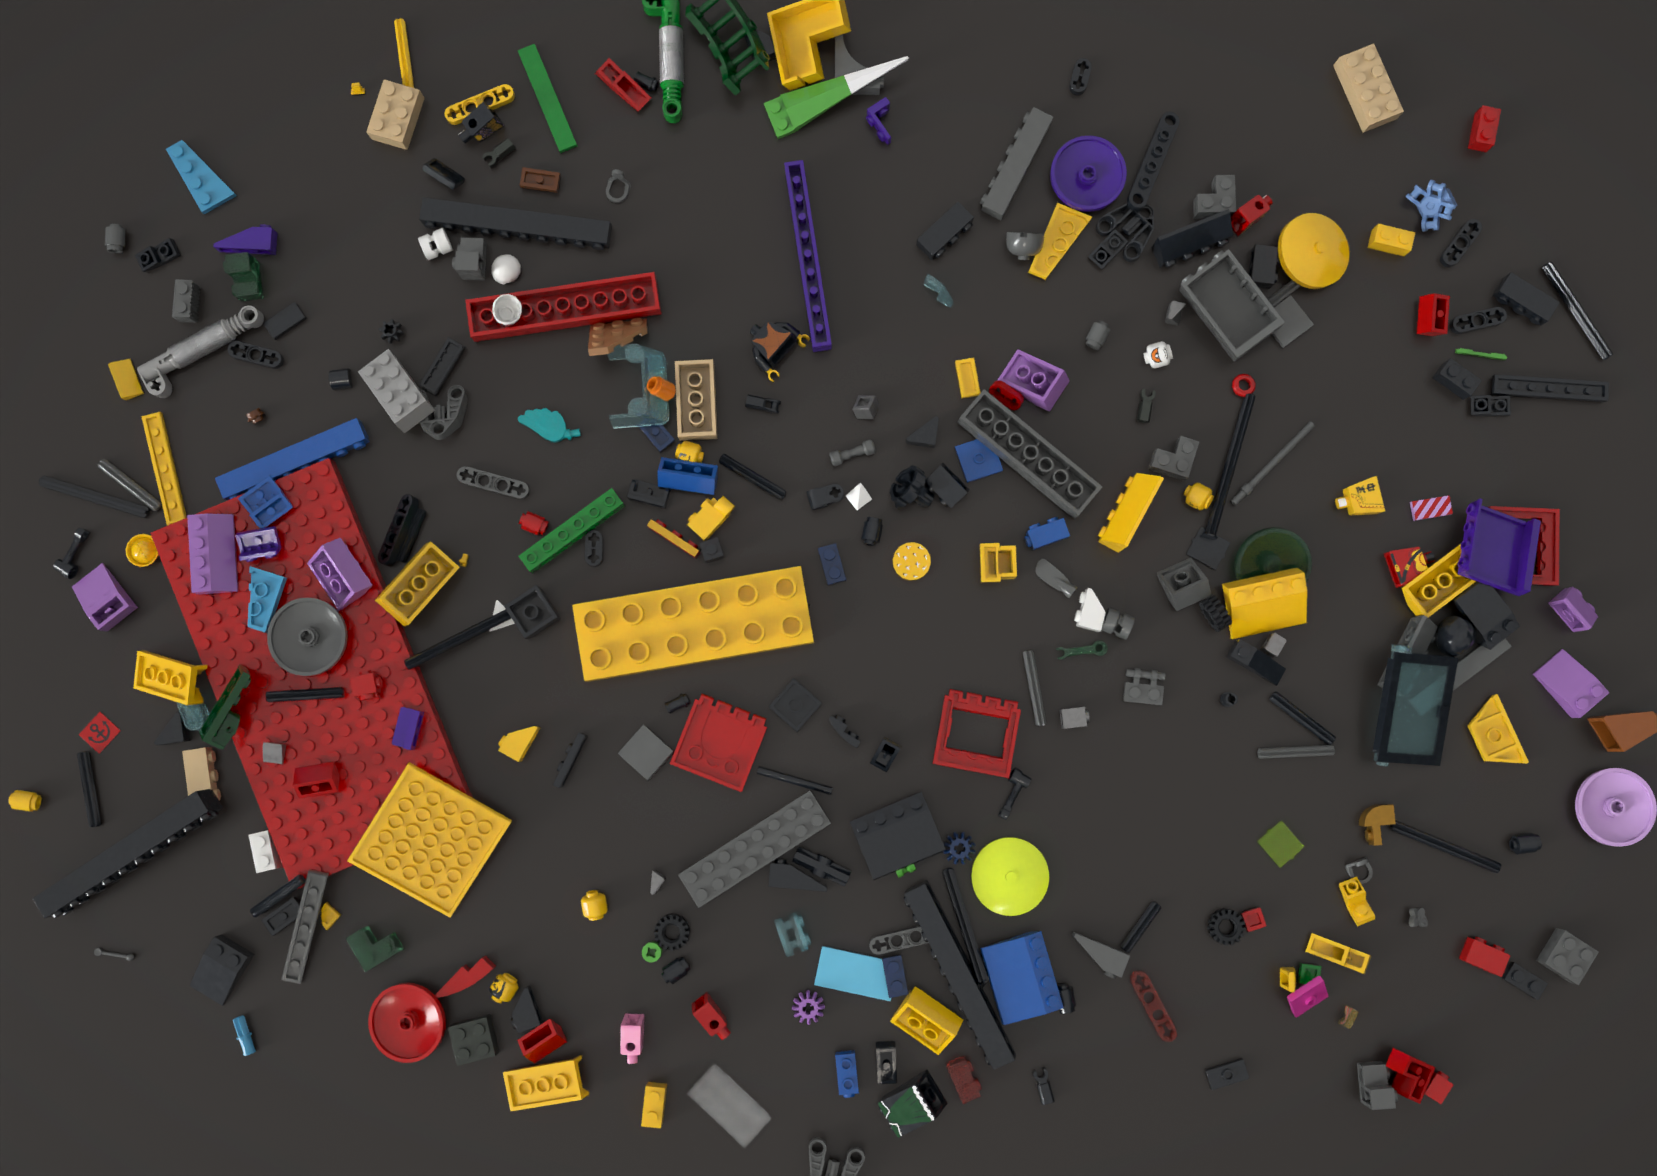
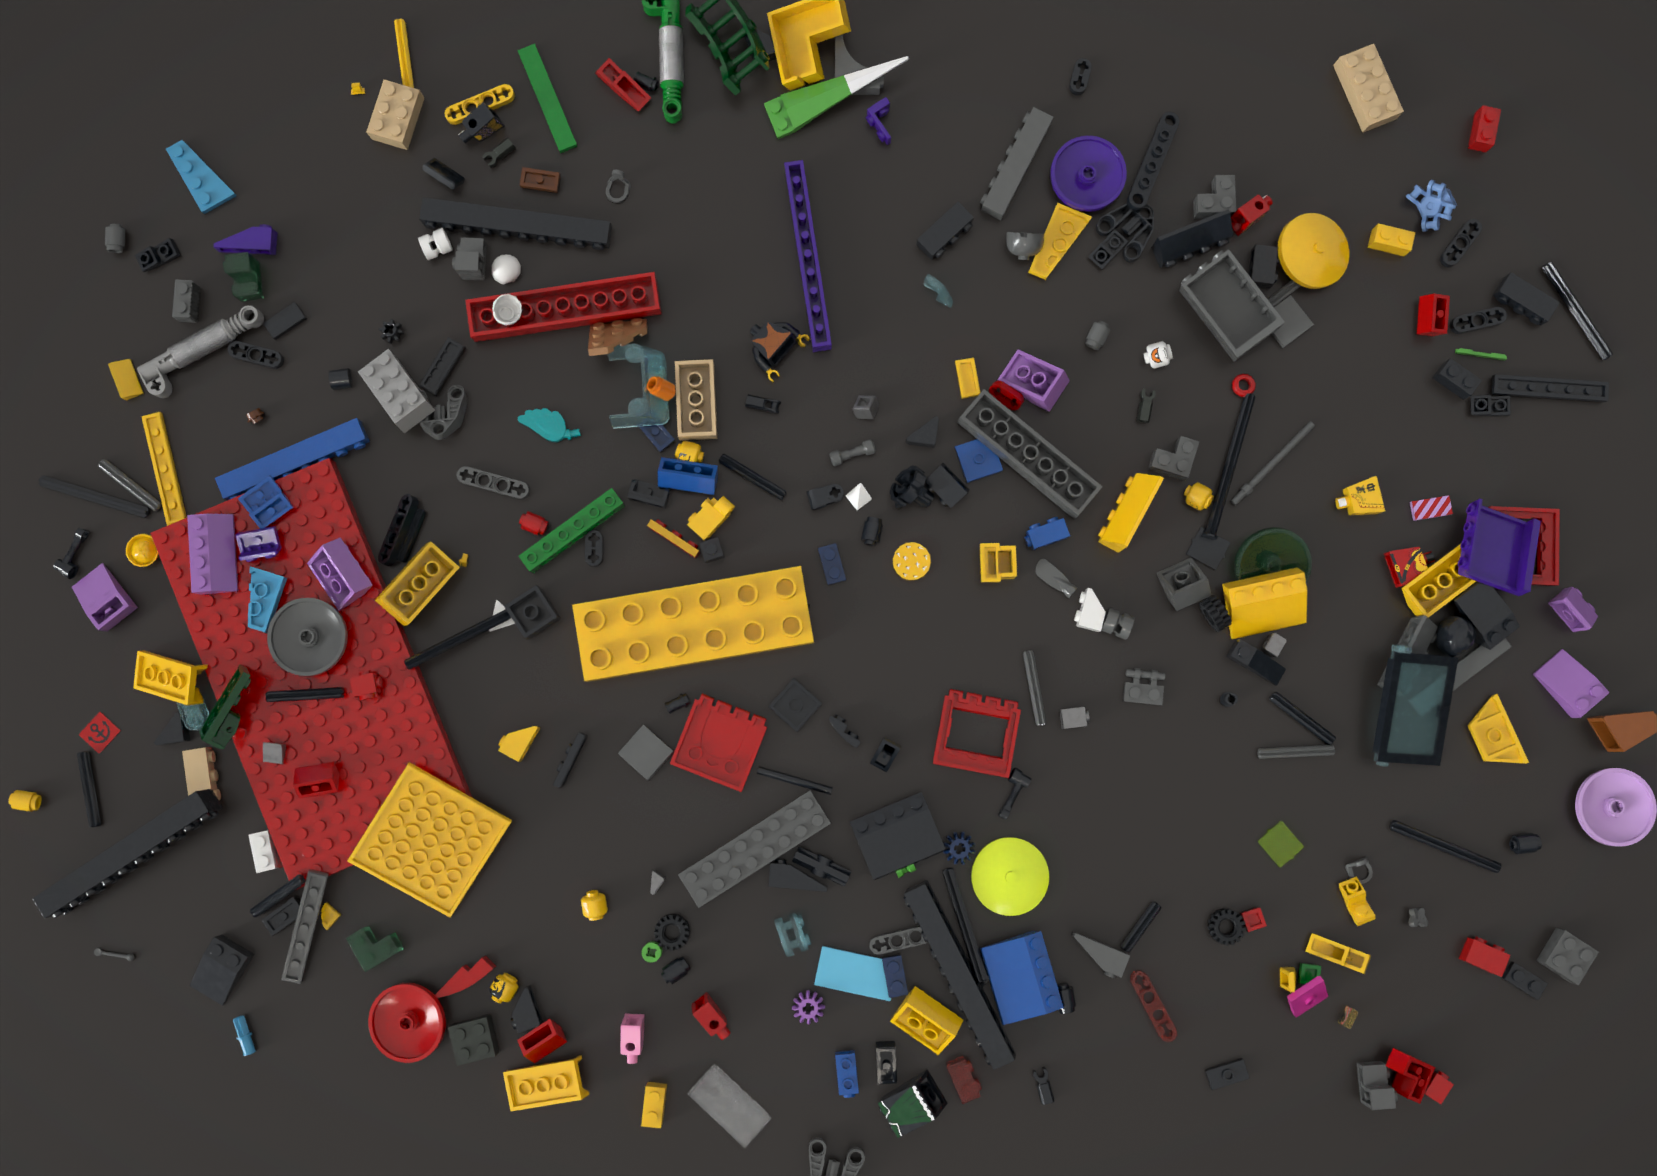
dark purple panel [392,707,424,750] -> none
clear green brick [1056,641,1108,660] -> none
flat silver slope [1165,301,1186,326] -> none
pearl gold brick [1359,804,1396,846] -> none

